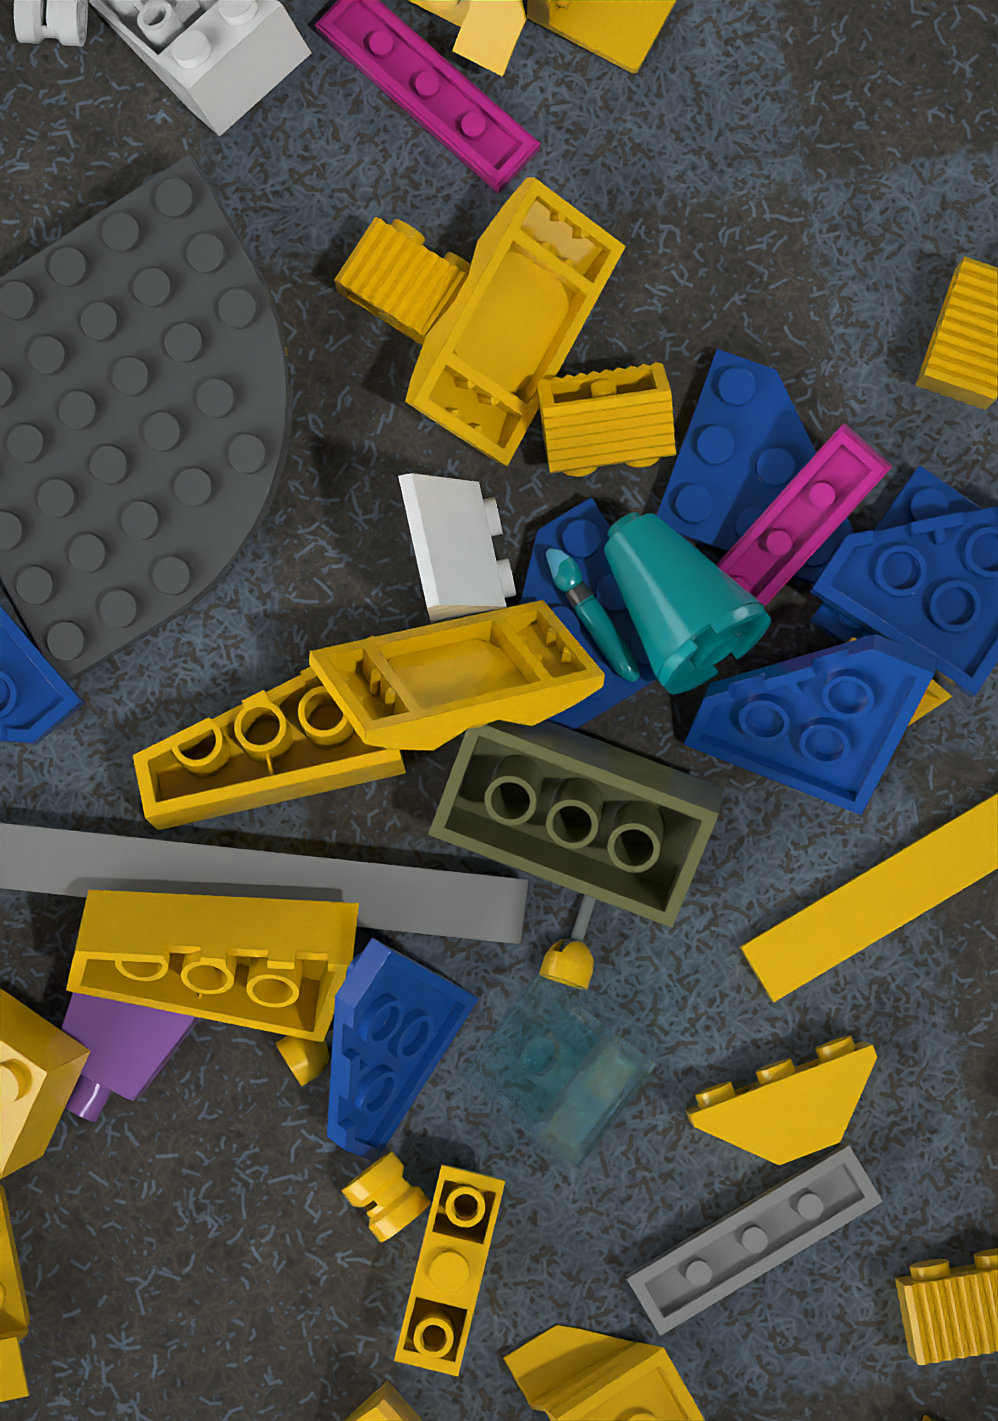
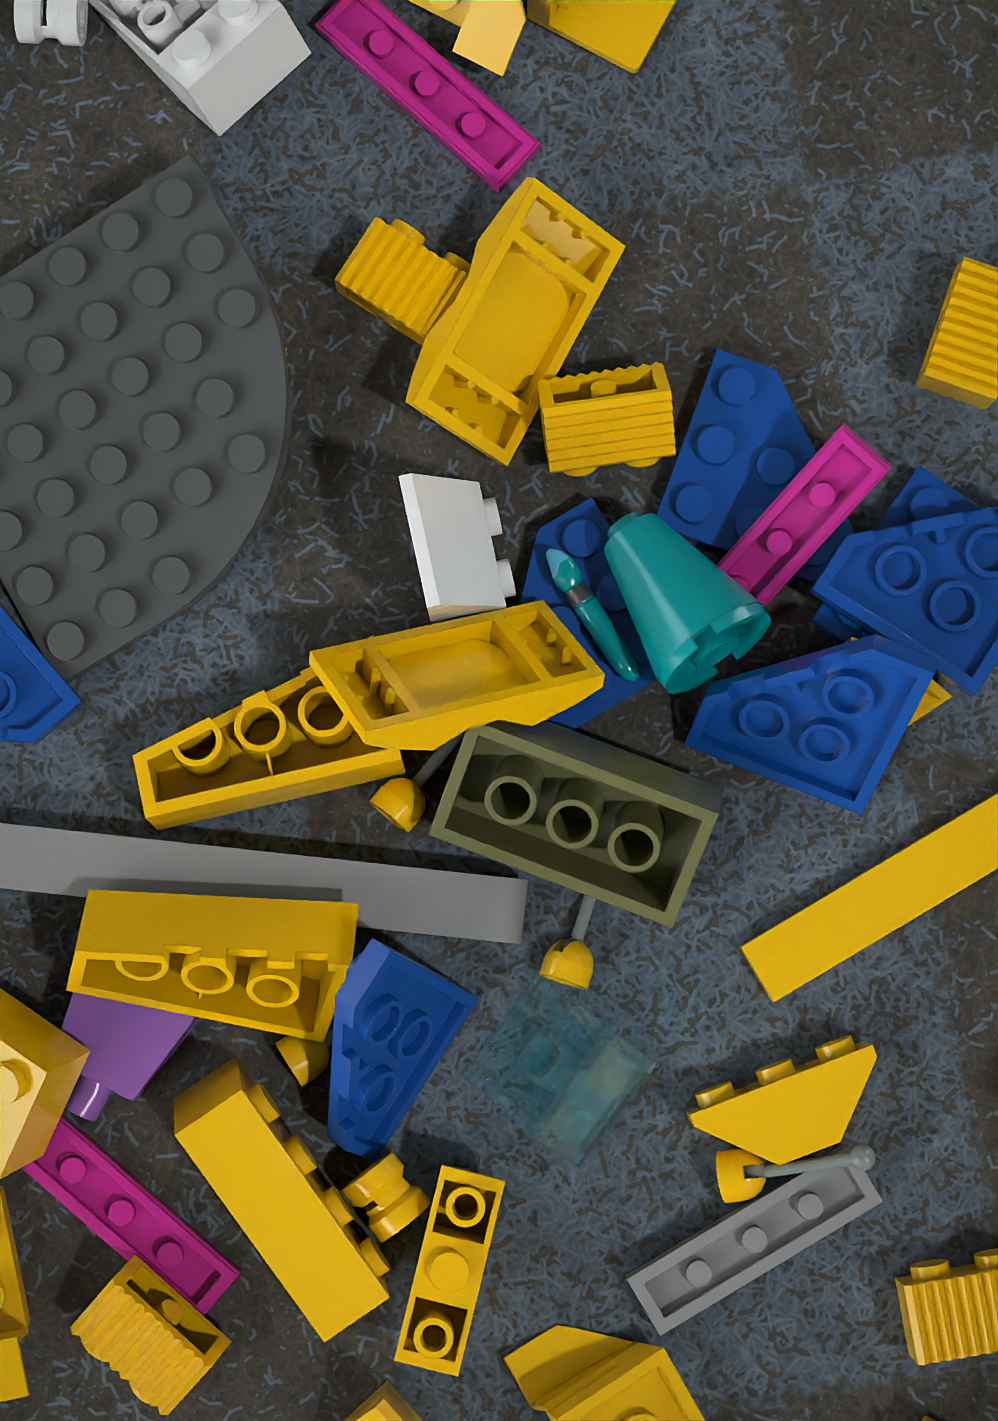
none -> dark pink tile [22,1113,242,1316]
none -> yellow brick [70,1255,232,1416]
none -> yellow wedge [174,1055,391,1343]
none -> yellow hinge [369,731,466,834]
none -> hinge [716,1144,876,1203]

